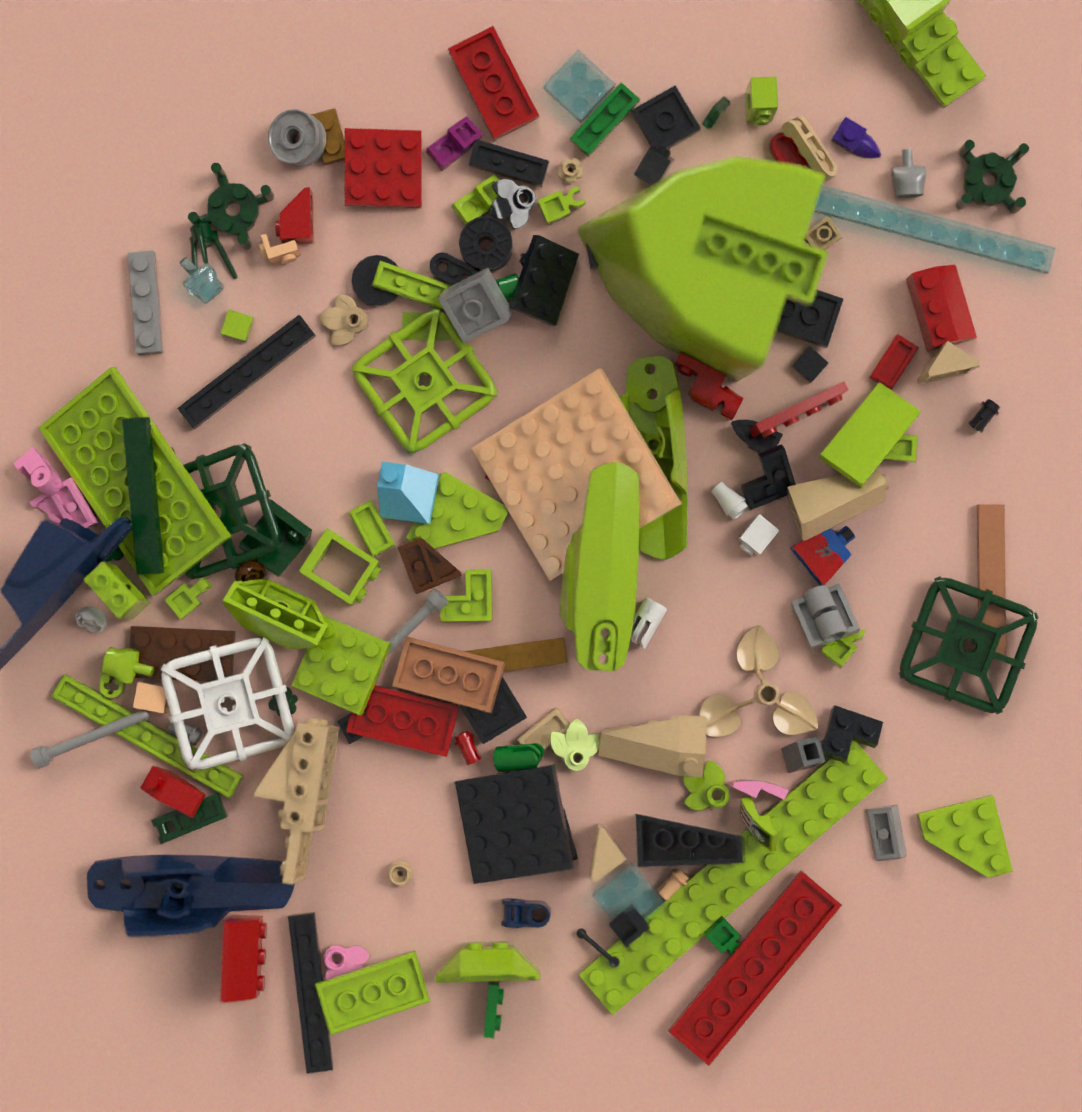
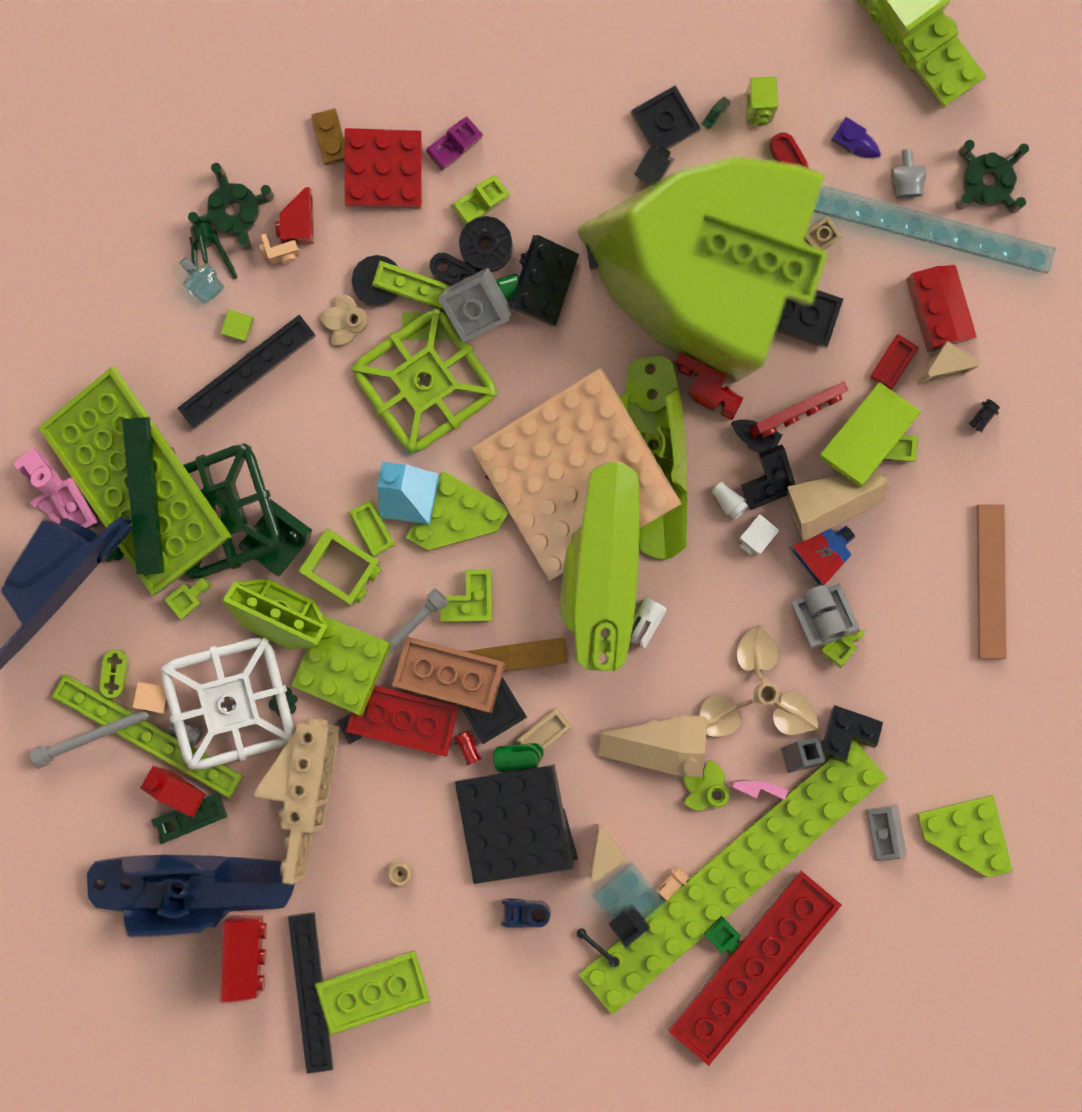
white plate [75,606,107,633] -> none
lime window [83,562,152,620] -> none
lime piece [102,647,154,683] -> none
light grey plate [128,250,163,355] -> none
reddish brown plate [130,626,236,681] -> none
reddish brown plate [235,560,266,582] -> none
light grey wheel [268,109,326,167] -> none
bright pink plate [324,945,370,980] -> none
reddish brown wing [397,536,462,594] -> none
lime wedge [435,941,540,983] -> none
red plate [448,26,539,140] -> none
black plate [469,139,549,187] -> none
green plate [484,981,504,1039] -> none
plate [490,179,535,229] -> none
lime plate [537,187,586,225] -> none
clear light blue plate [544,49,615,123] -> none
yellowish green plate [550,719,600,771] -> none
tan plate [558,158,583,183] -> none
green plate [570,82,640,157] -> none
black wedge [636,814,746,867] -> none
lime slope [740,796,778,852] -> none
tan plate [782,116,837,181] -> none
black tile [792,346,828,383] -> none
dark green plate [898,576,1039,715] -> none

